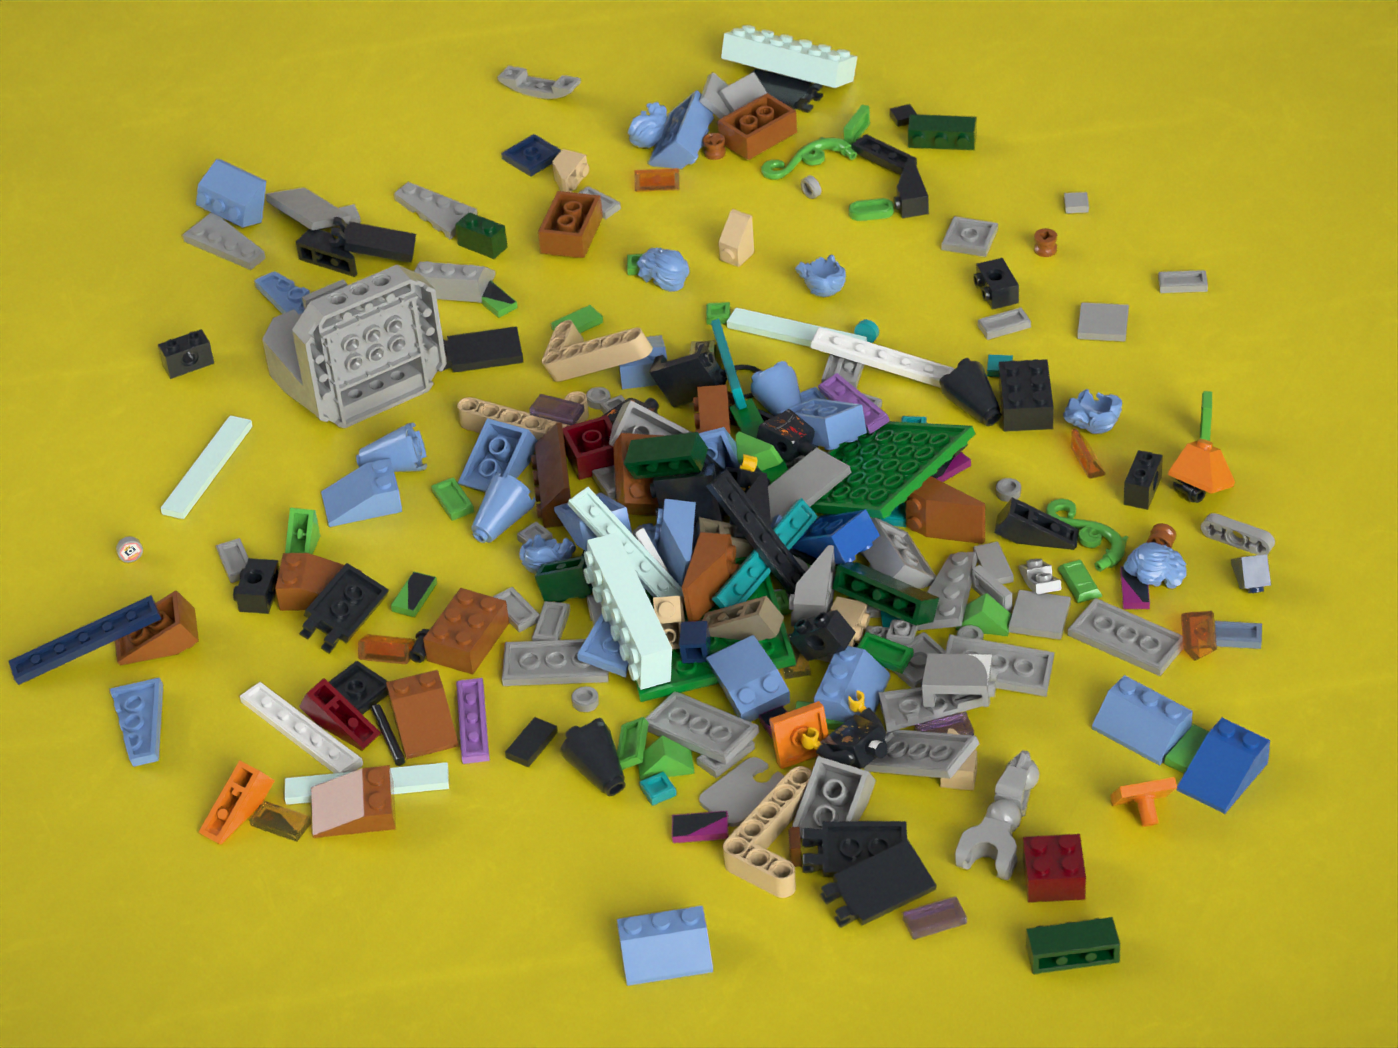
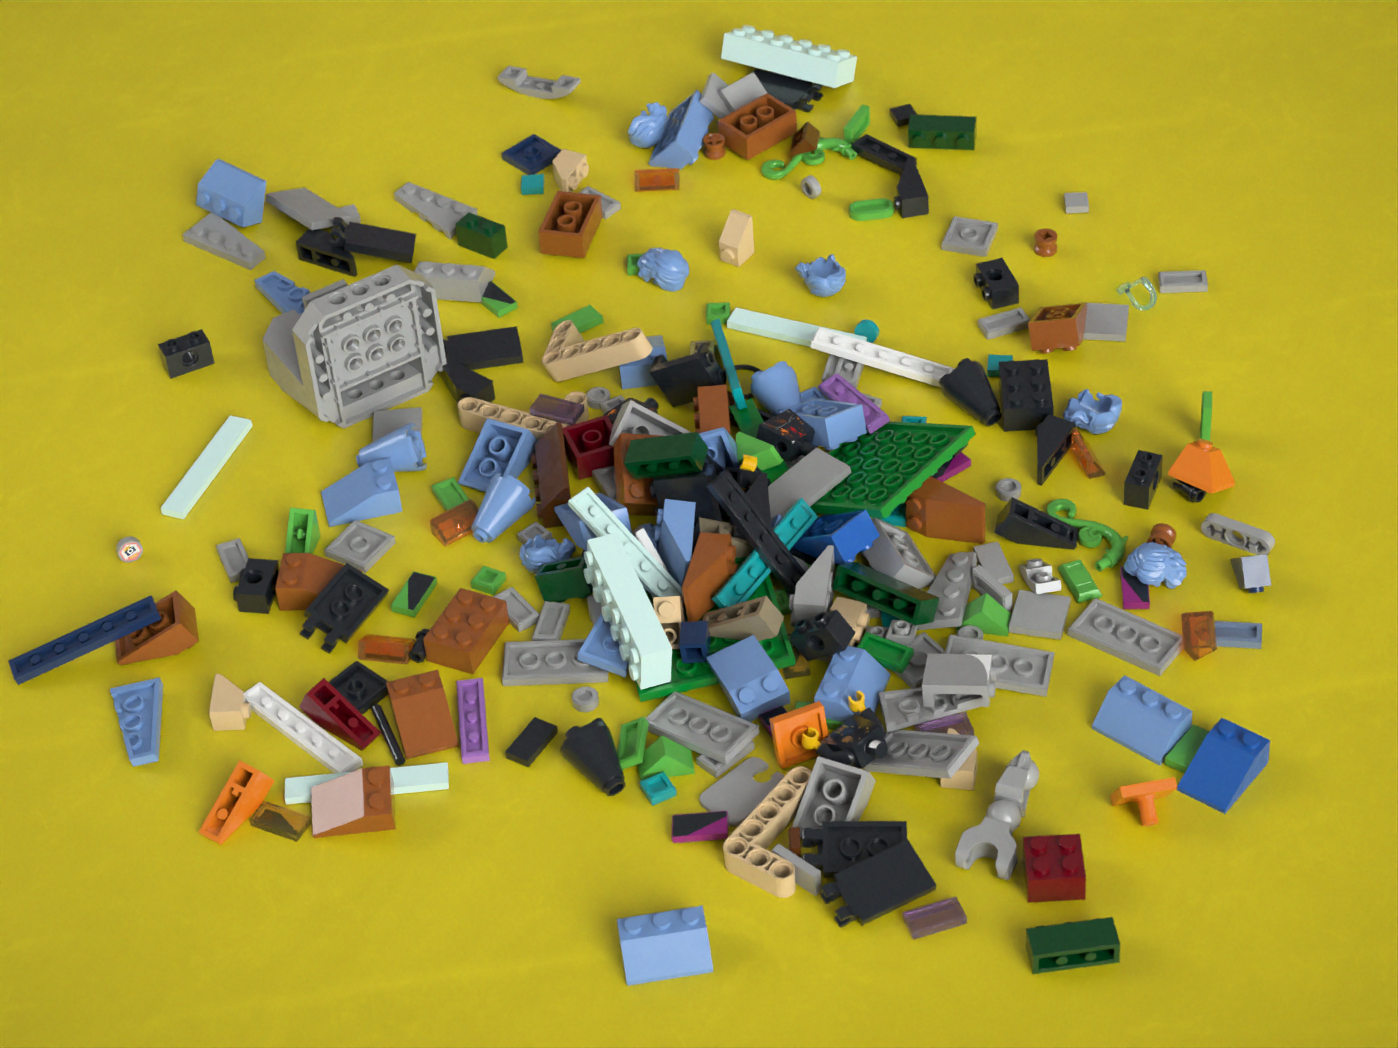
none -> tan slope [209,674,251,731]
none -> light grey tile [324,520,396,573]
none -> light grey tile [372,407,423,442]
none -> clear orange slope [430,499,479,547]
none -> black slope [439,358,495,404]
none -> bright green tile [471,566,506,595]
none -> teal tile [521,174,545,195]
none -> light grey tile [772,844,822,896]
none -> reddish brown slope [790,122,820,156]
none -> dark orange slope [1028,302,1087,353]
none -> black slope [1035,414,1075,486]
none -> clear light blue piece [1117,277,1157,310]

